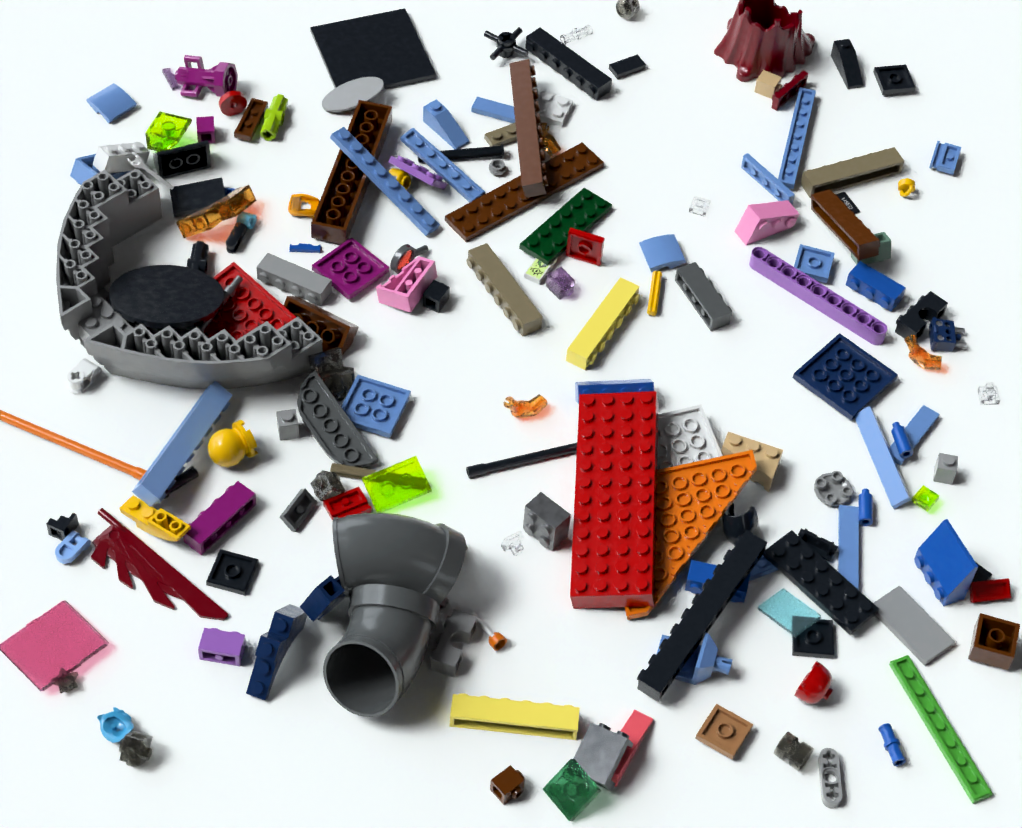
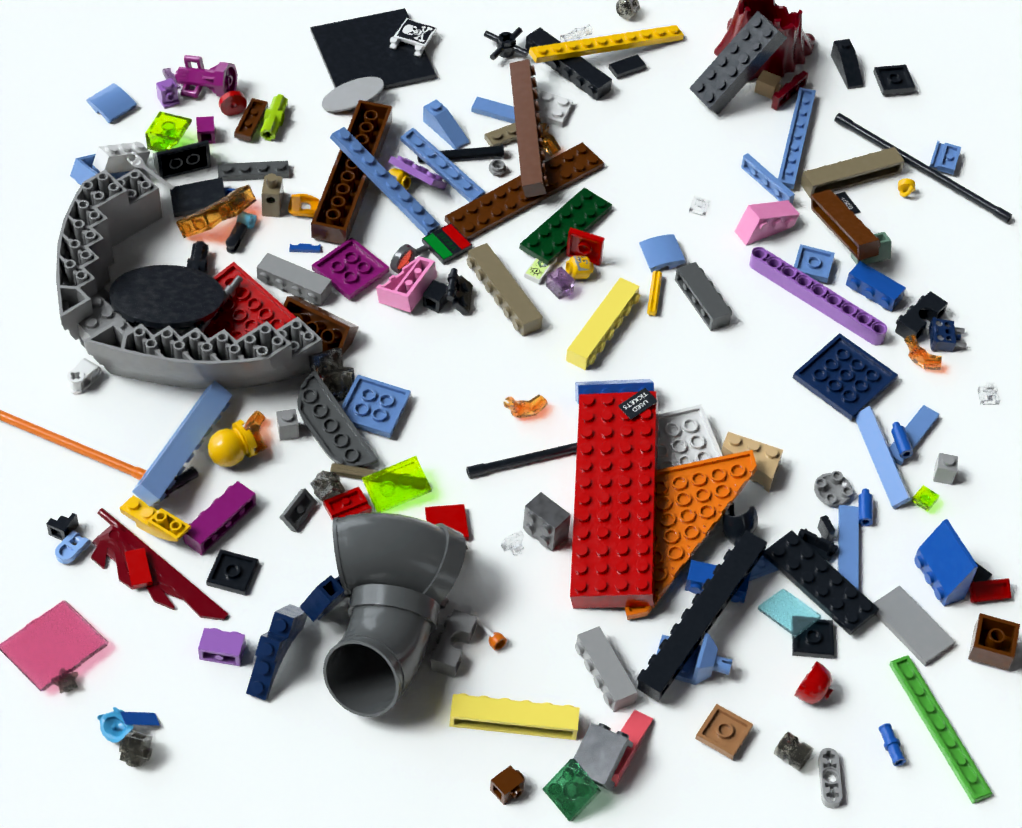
none -> blue sticker [120,712,160,726]
none -> red tile [124,547,153,590]
none -> medium lavender brick [156,78,180,109]
none -> dark grey plate [218,161,289,181]
none -> clear orange arm [244,411,268,453]
none -> dark tan torso [261,173,284,218]
none -> white flag [390,18,437,57]
none -> tile [422,223,472,264]
none -> red tile [425,504,469,541]
none -> black plate [446,268,473,316]
none -> yellow plate [529,25,684,63]
none -> yellow head [565,256,594,279]
none -> light grey brick [575,626,638,712]
none -> black sticker [618,388,658,419]
none -> black brick [689,11,787,115]
none -> black tile [817,515,835,542]
none -> black piece [834,113,1013,223]

